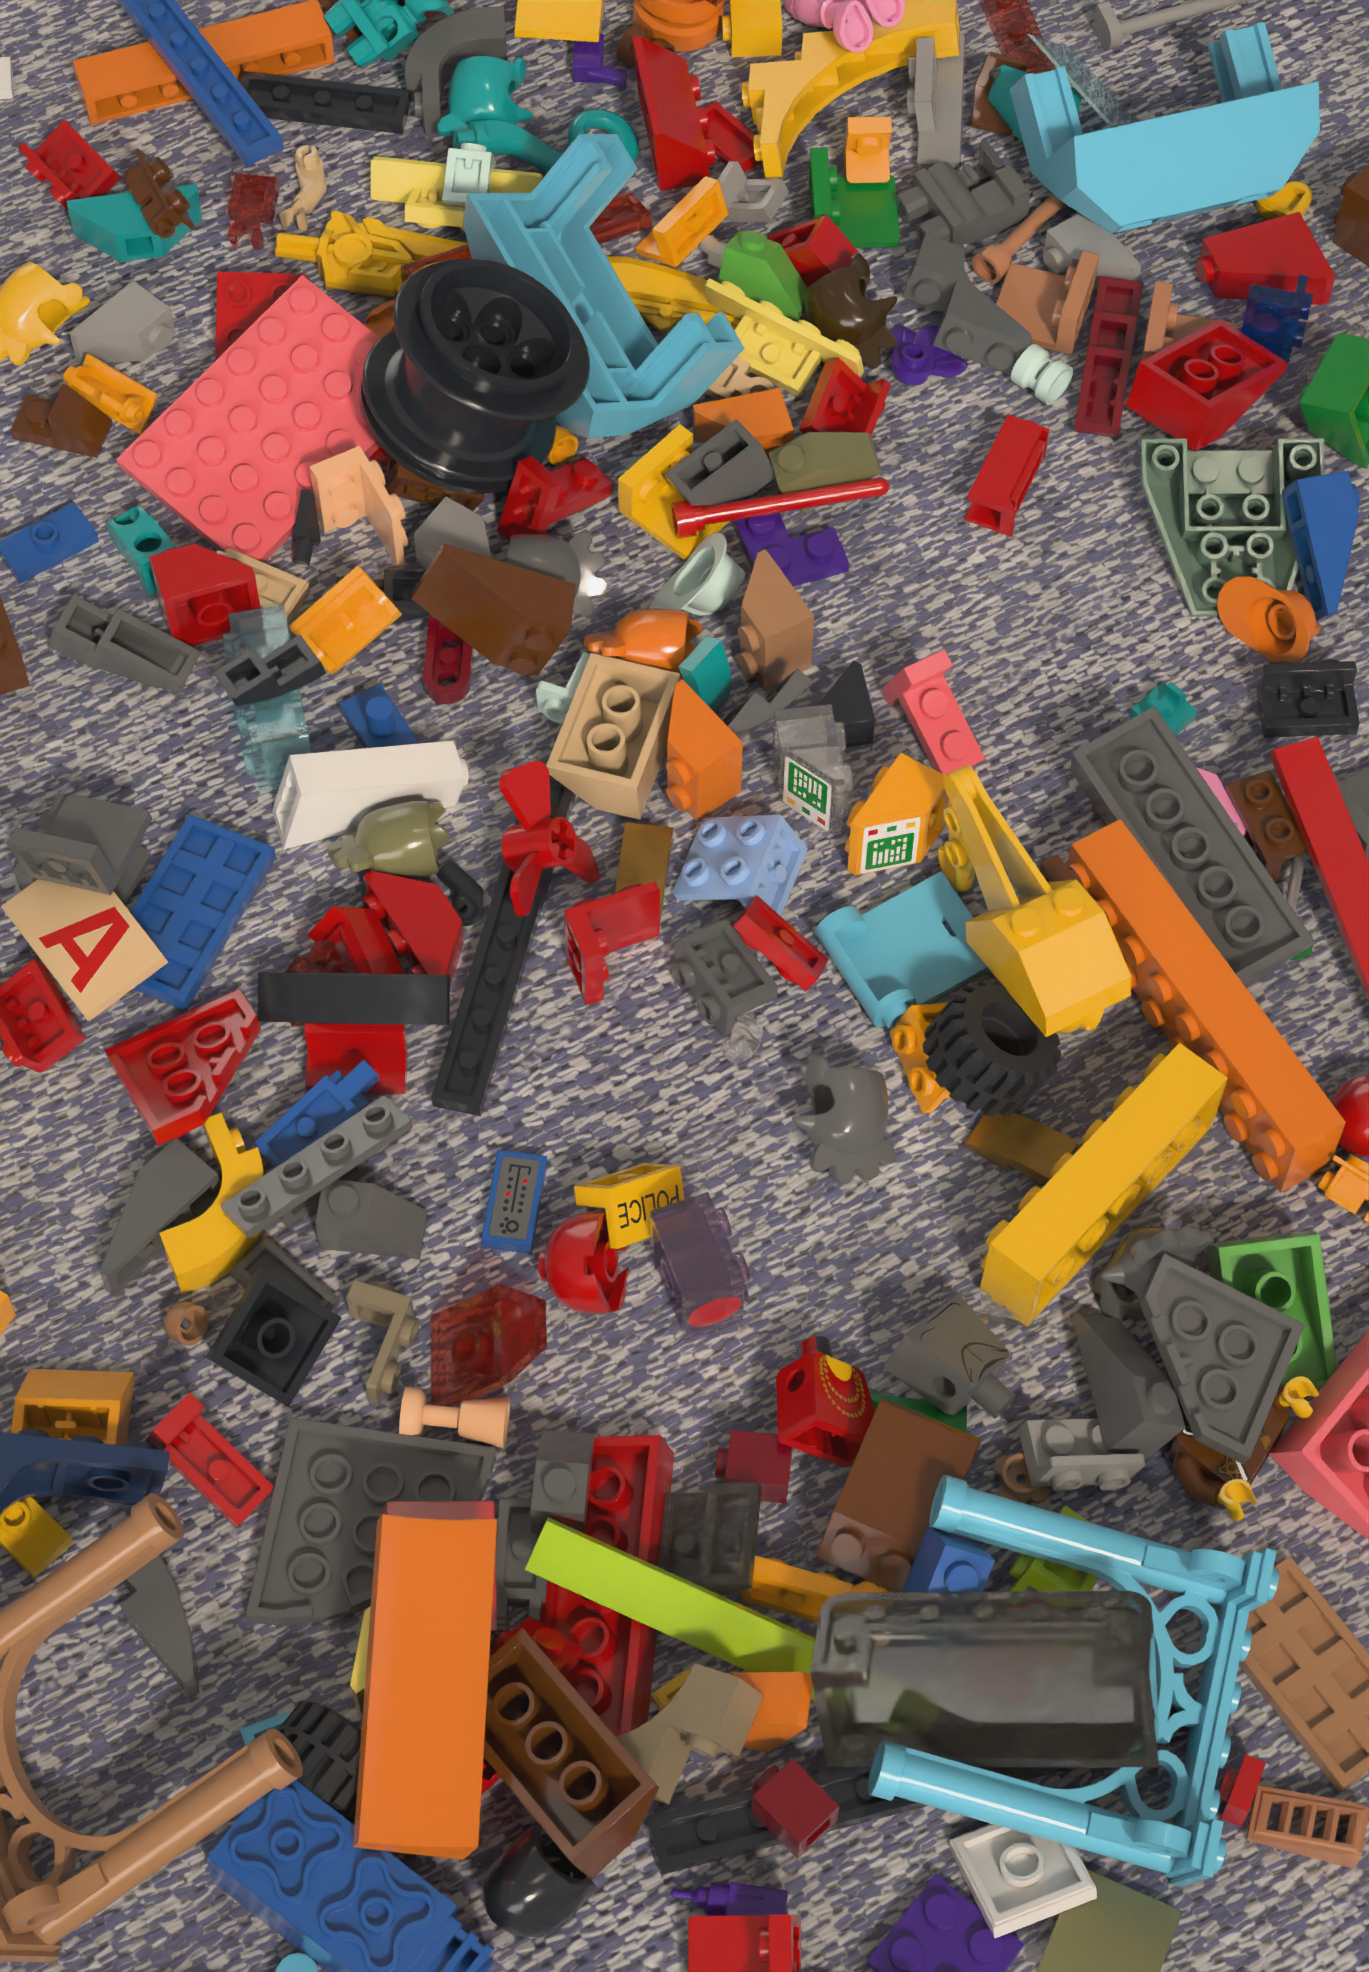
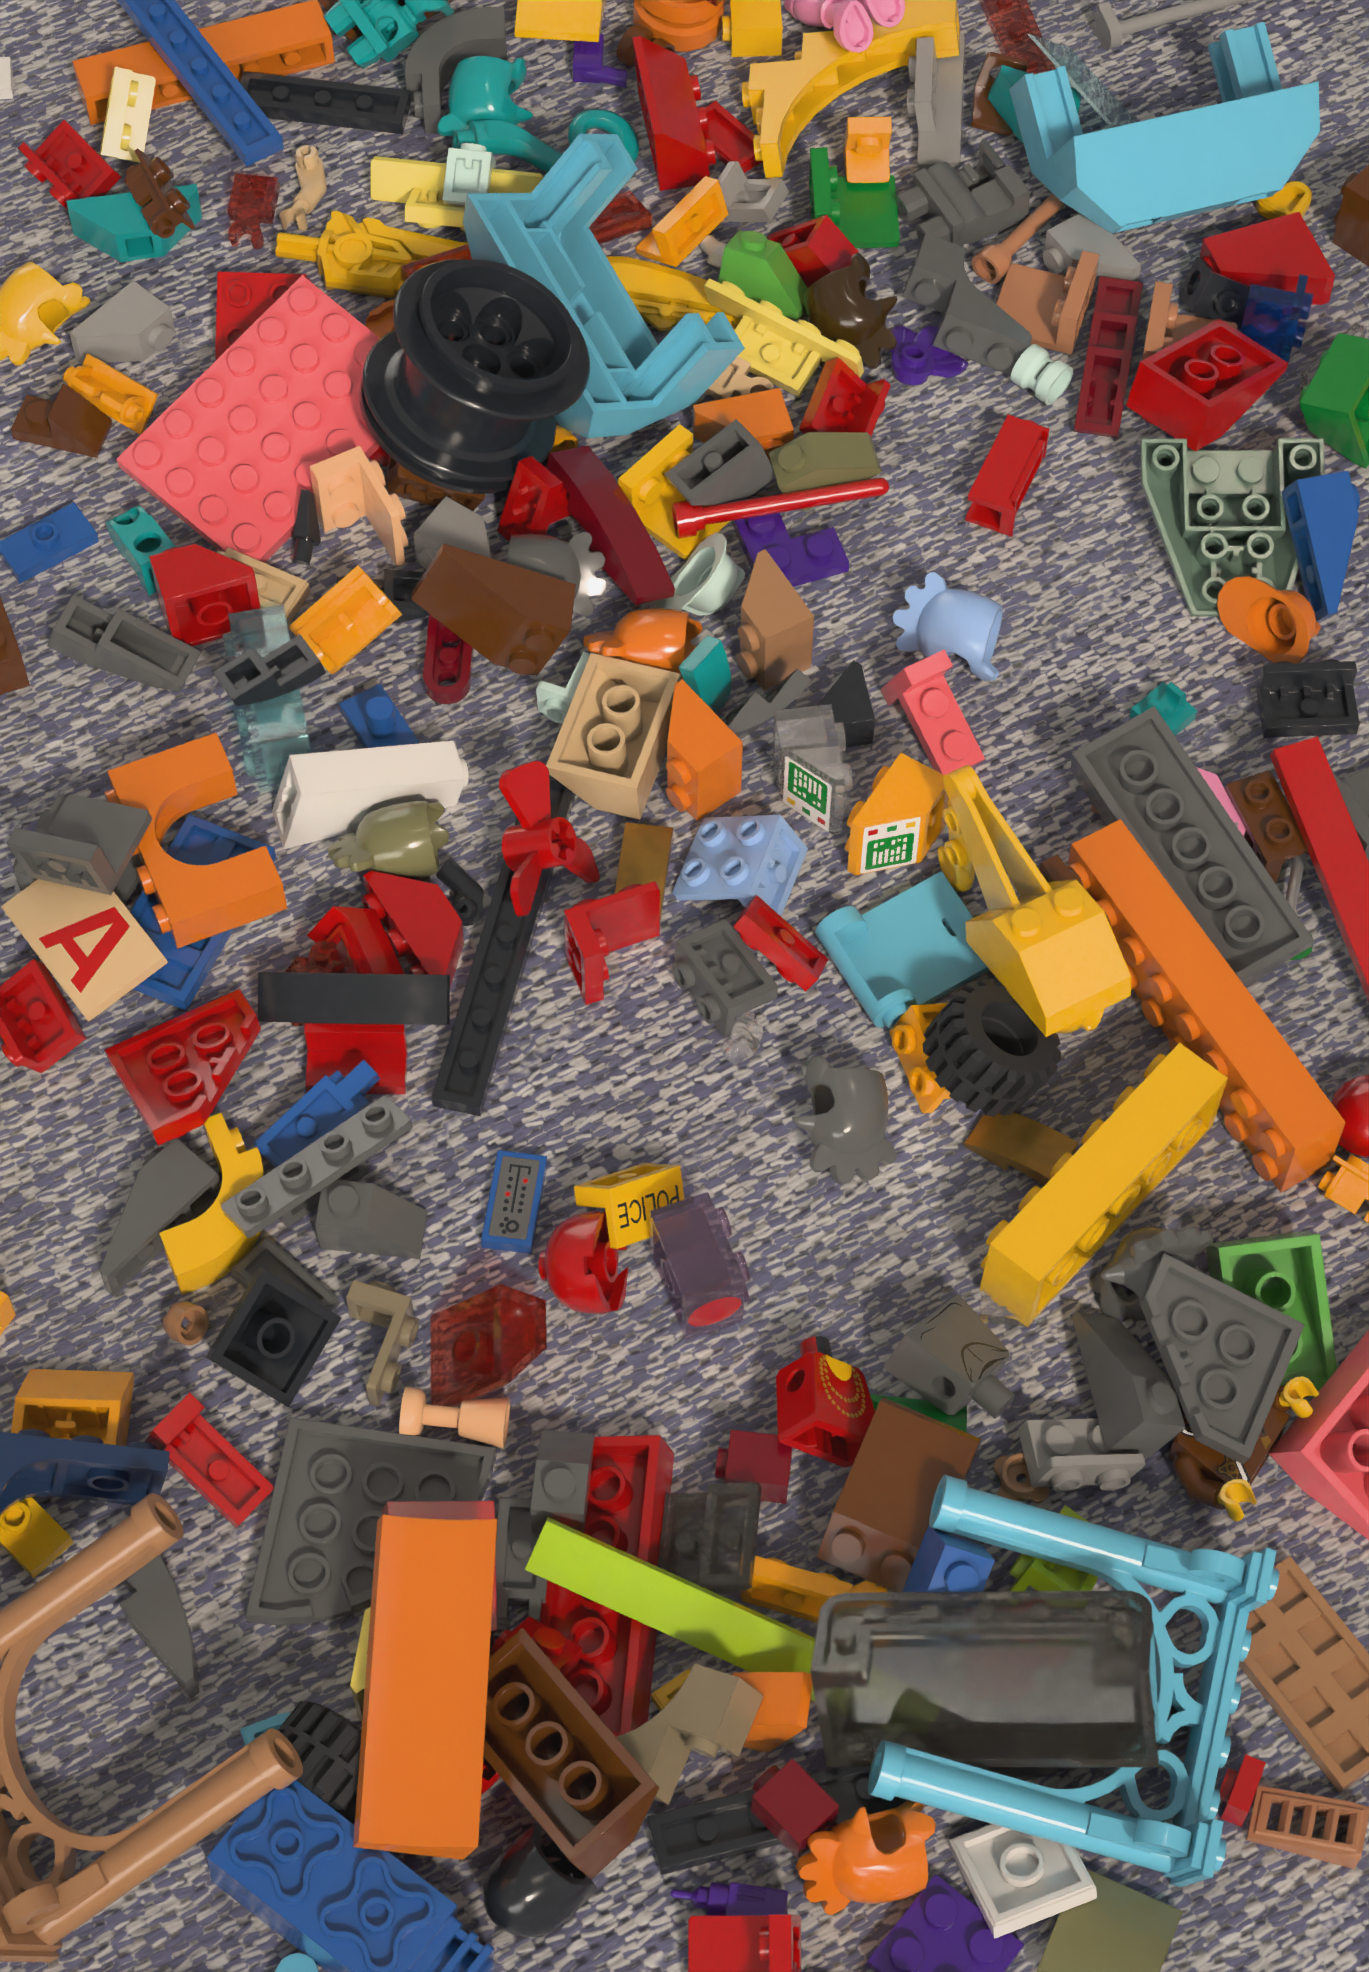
none -> light yellow bracket [99,67,156,163]
none -> orange arch [104,732,287,949]
none -> dark red slope [547,445,675,605]
none -> orange piece [796,1800,936,1915]
none -> light blue piece [893,572,1003,681]
none -> black bracket [1179,257,1261,330]

